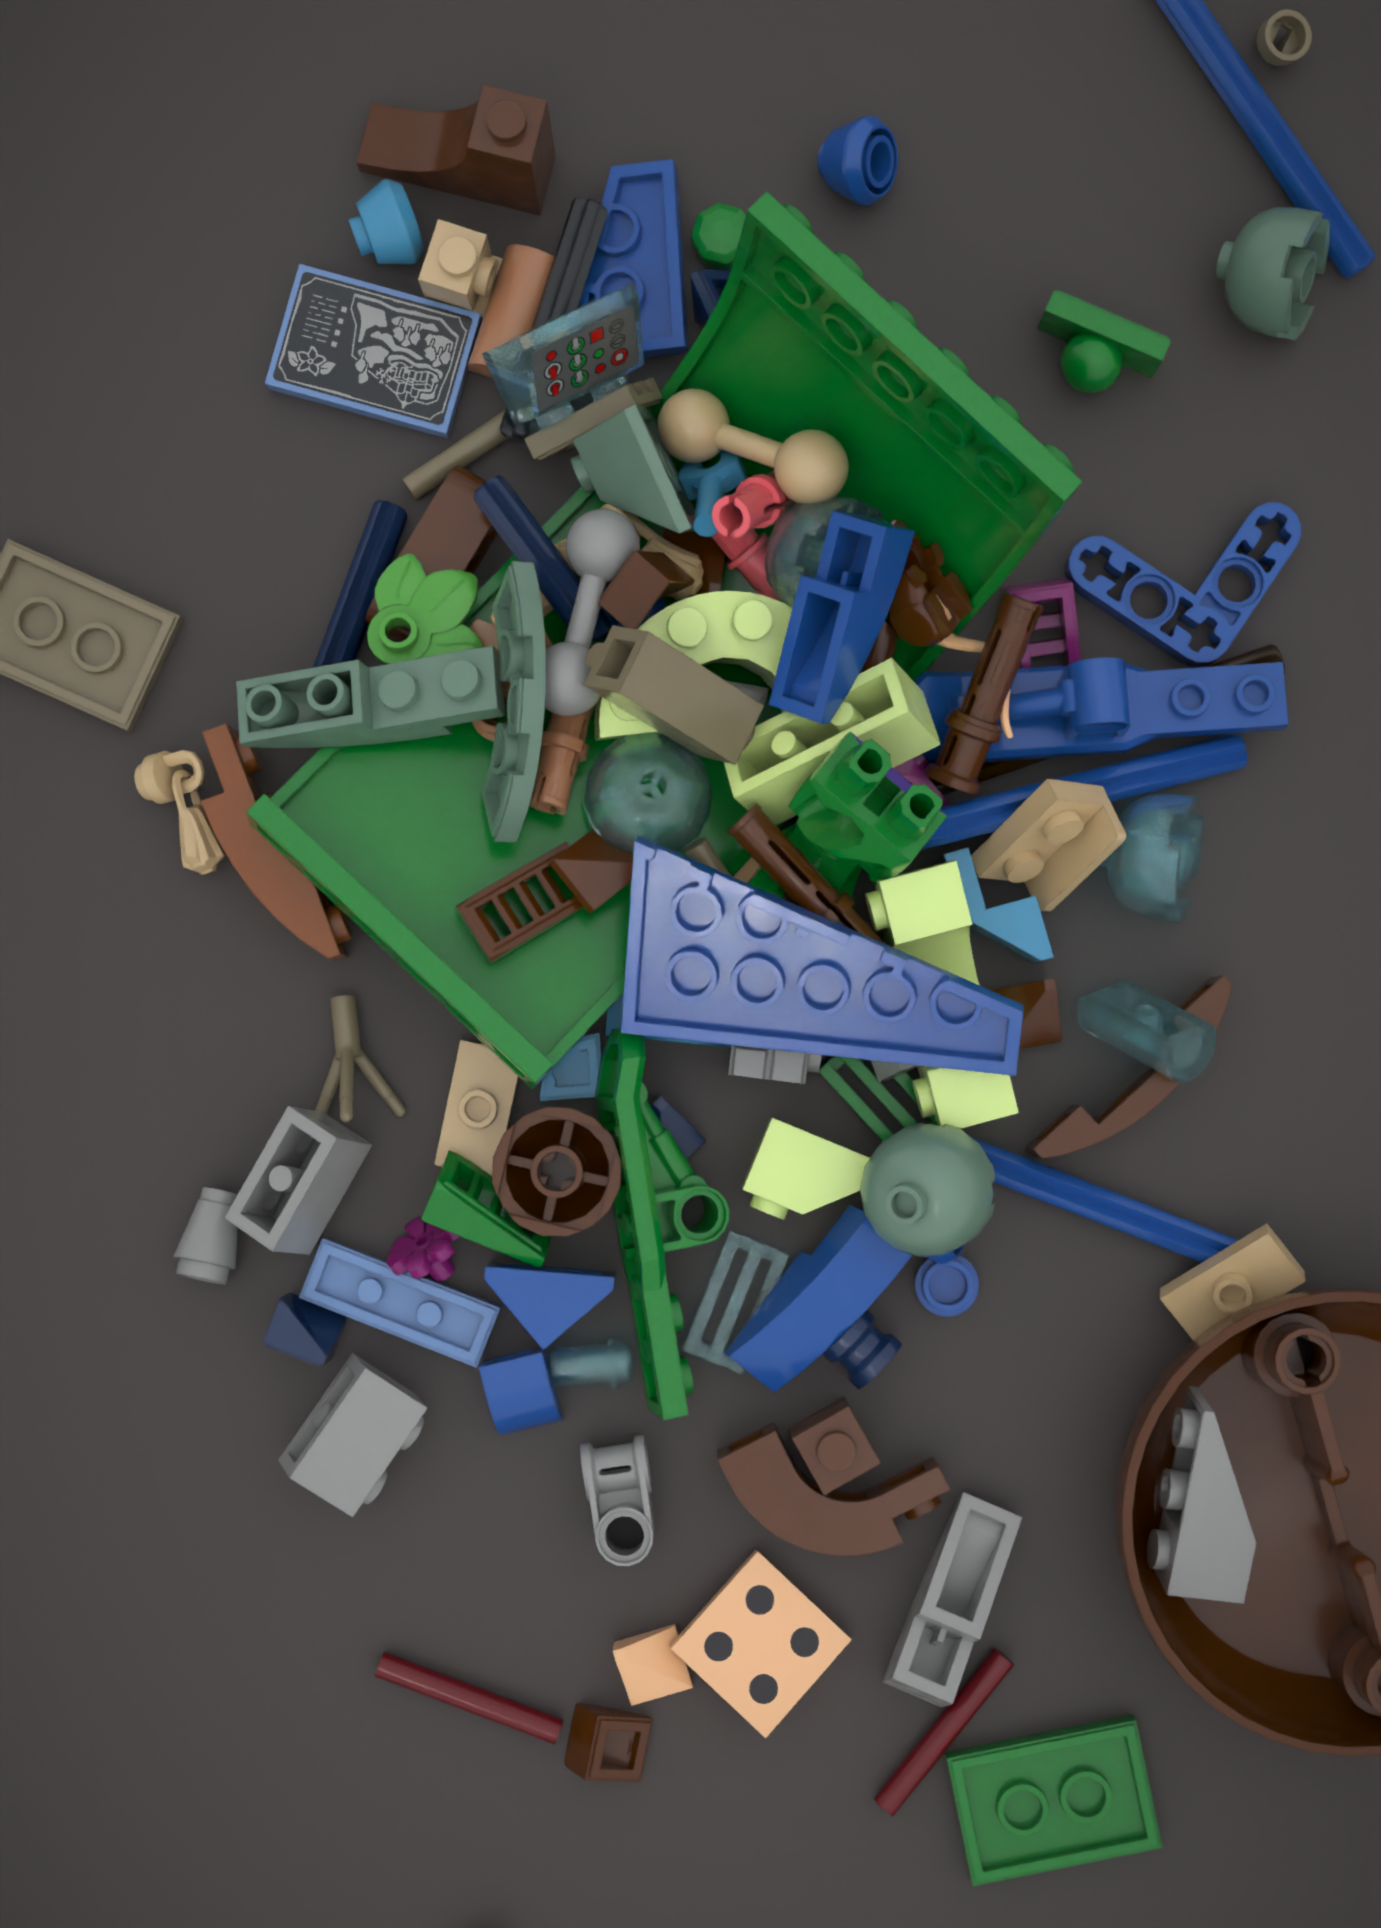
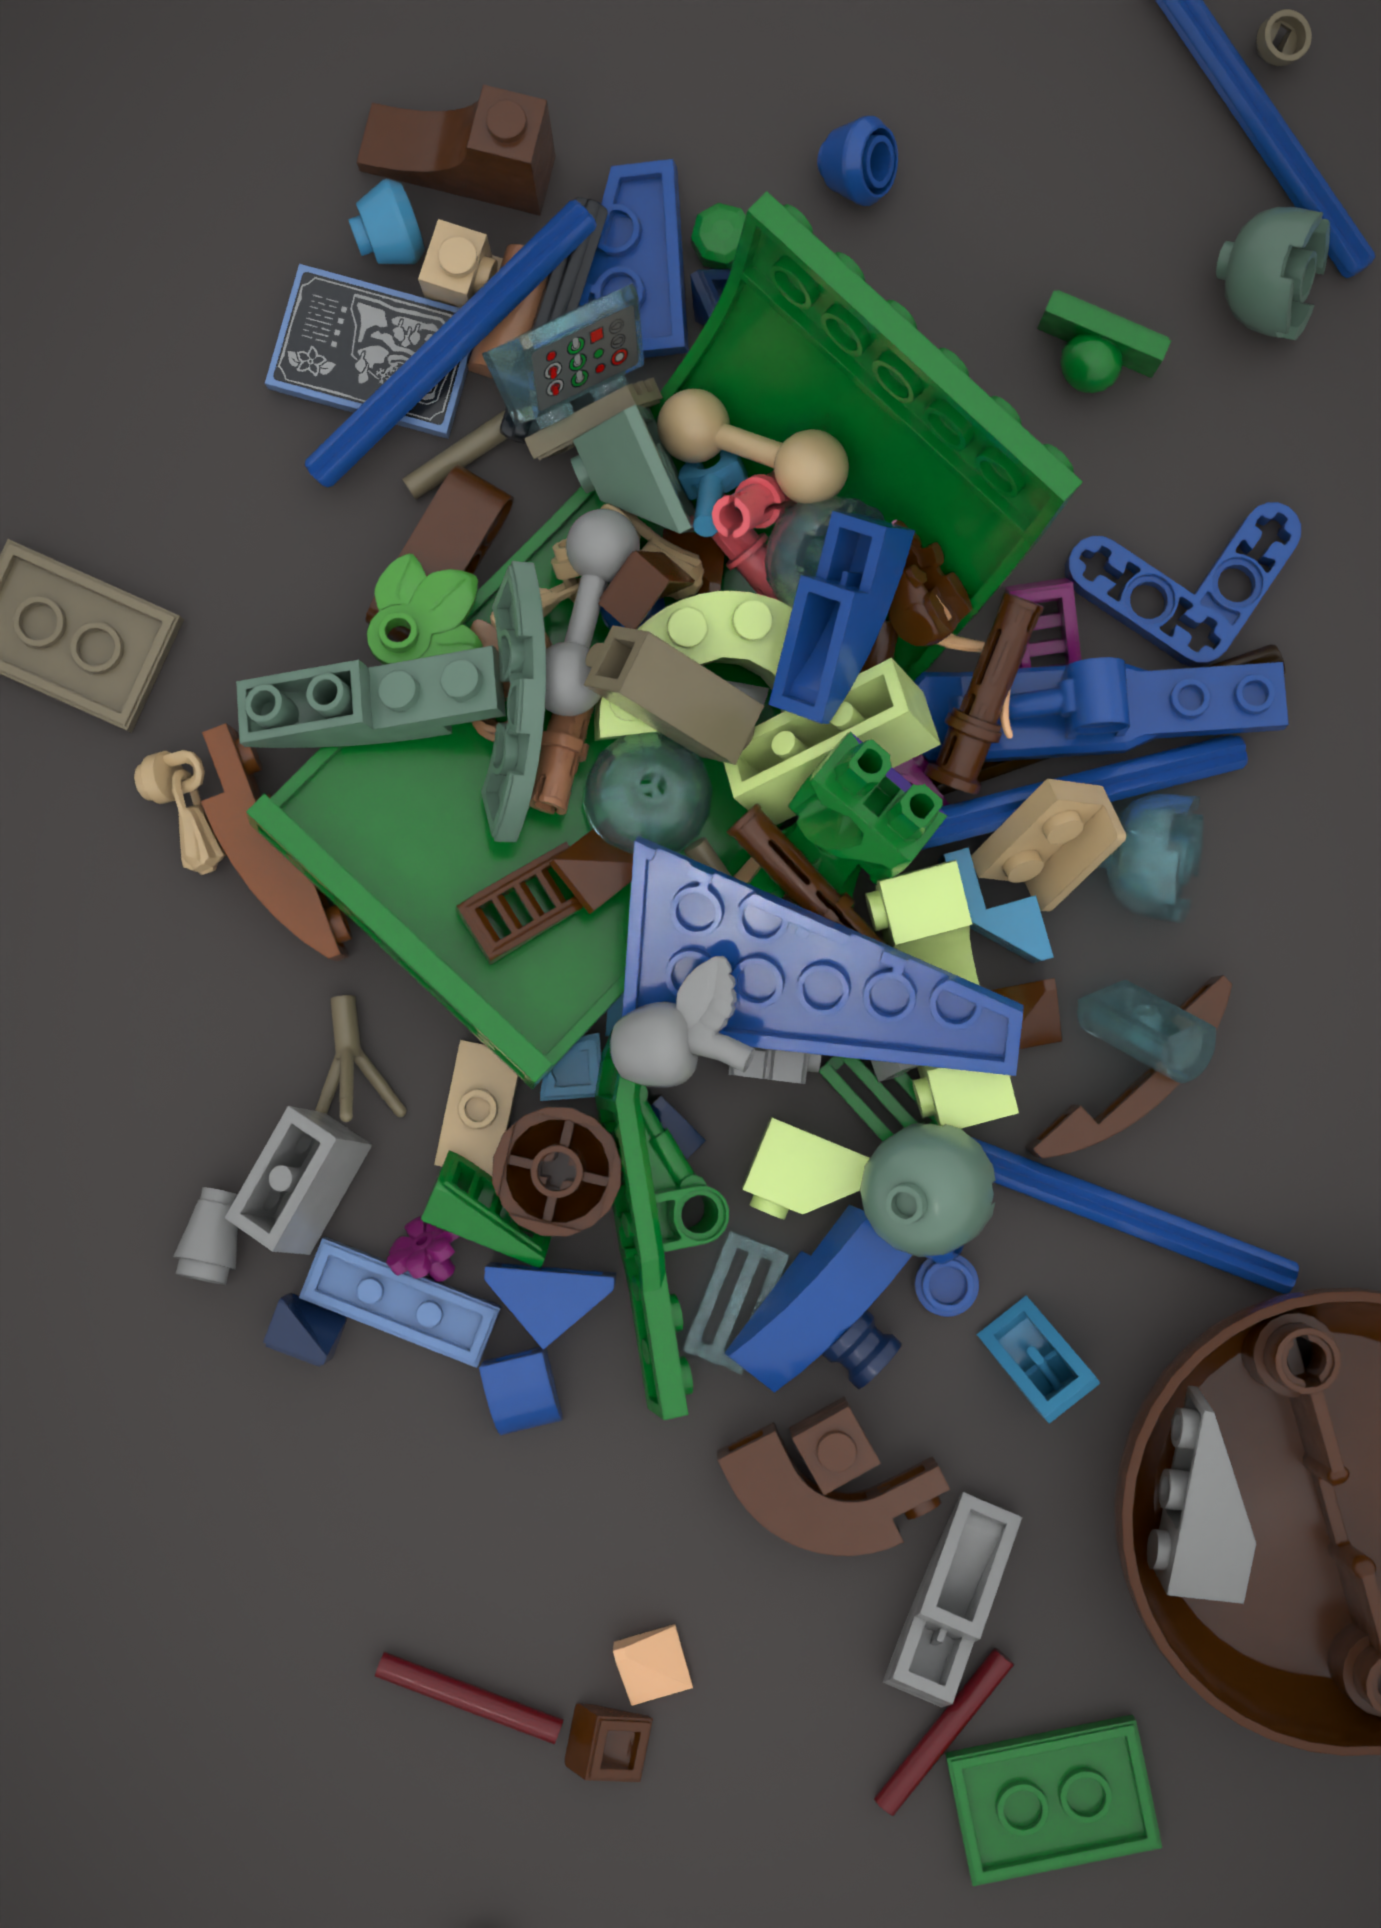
light grey brick [278,1352,428,1517] -> none
dark blue axle [314,500,407,667] -> none
dark blue axle [474,475,611,645] -> none
clear light blue pin [551,1337,632,1389] -> none
light grey piece [580,1434,655,1566] -> none
light nougat tile [669,1550,852,1738] -> none
tan plate [1160,1223,1306,1340] -> none
none -> blue axle [304,200,597,488]
none -> light grey piece [610,956,755,1088]
none -> dark azure slope [976,1295,1100,1424]

